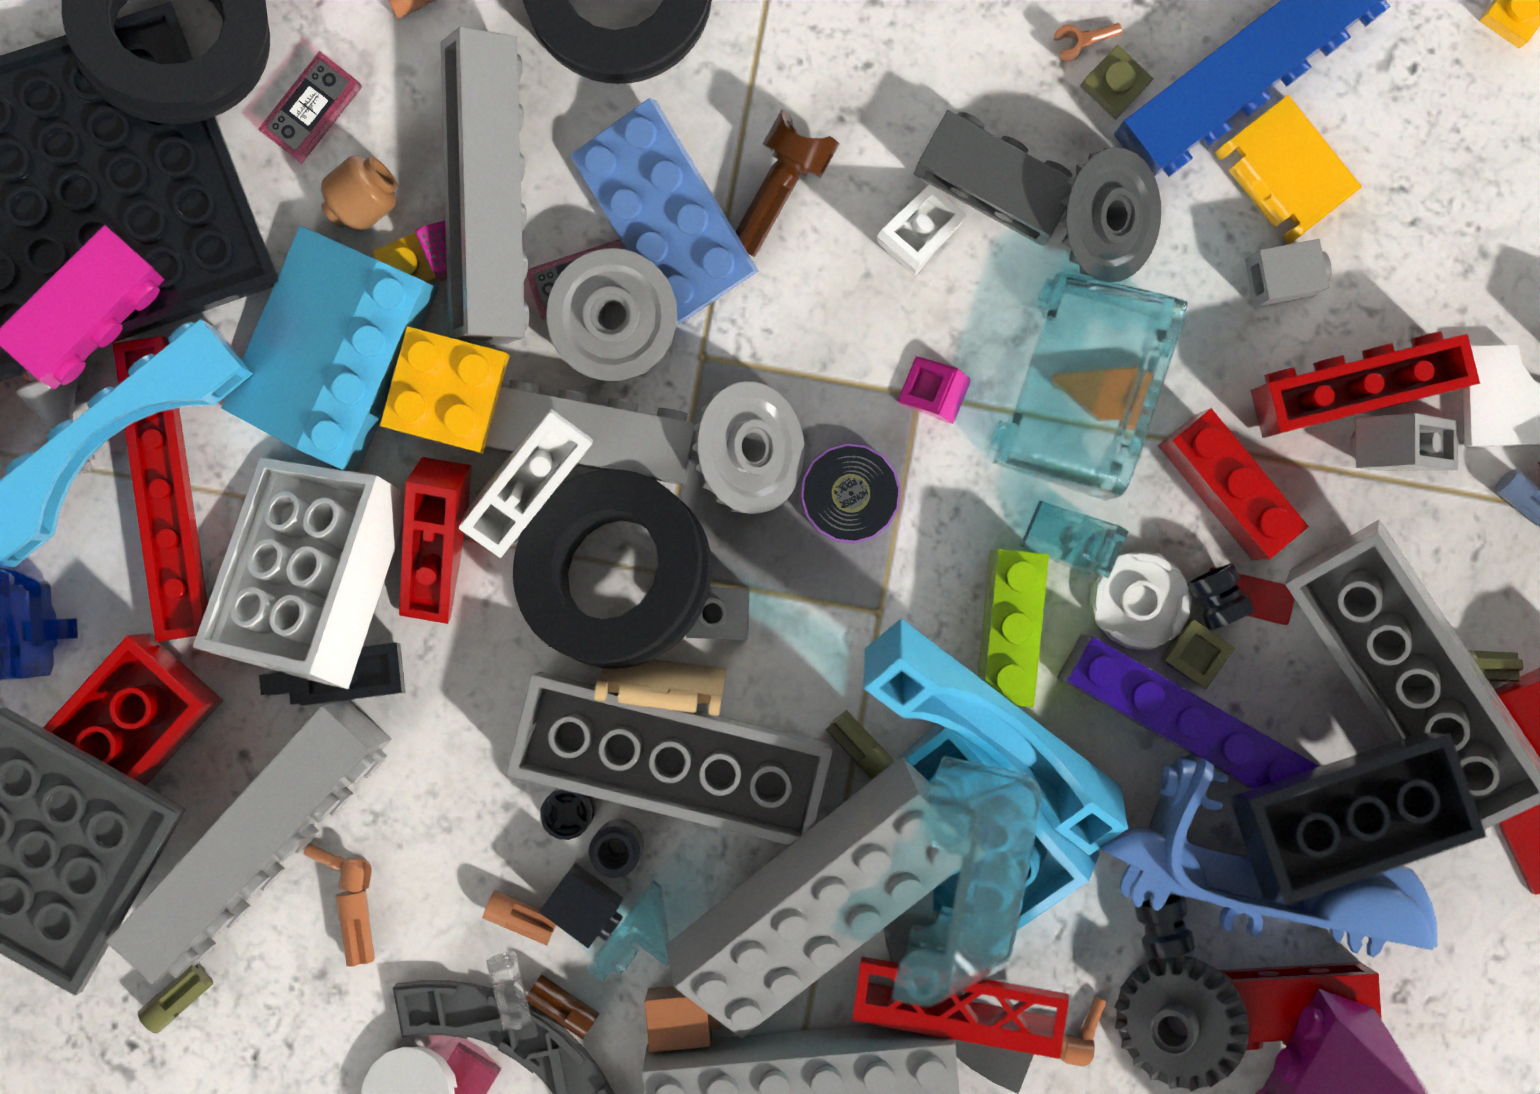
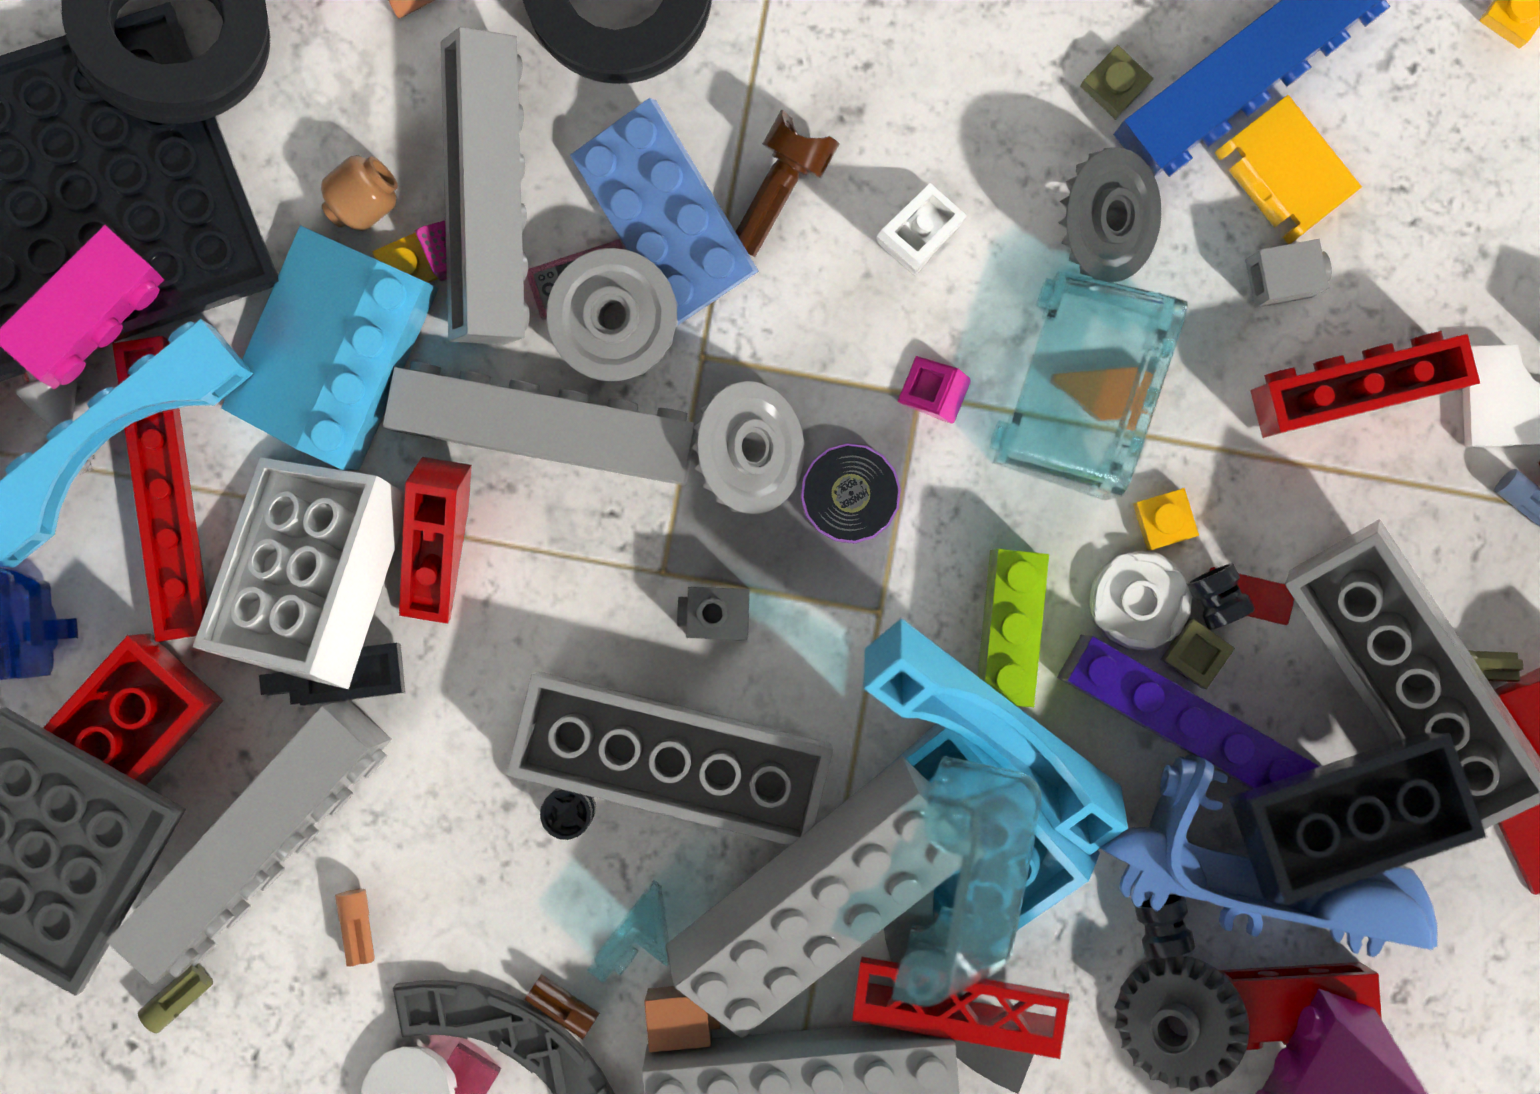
tile [258,51,363,164] -> none
nougat hand [304,844,372,892] -> none
yellow plate [380,326,510,454] -> none
white slope [458,409,593,558] -> none
nougat piece [482,890,556,946] -> none
clear piece [487,952,533,1031] -> none
black tyre [513,469,712,669] -> none
black brick [539,862,623,948] -> none
black brick [589,819,644,878] -> none
tan piece [594,659,727,716] -> none
olive piece [825,710,895,780] -> none
dark grey brick [913,109,1072,247] -> none
clear light blue slope [1020,500,1129,579] -> none
nougat hand [1054,23,1122,62] -> none
nougat hand [1060,996,1107,1066] -> none
red brick [1157,408,1309,560] -> none
light grey slope [1351,413,1458,471] -> none
none -> yellow plate [1133,488,1199,551]

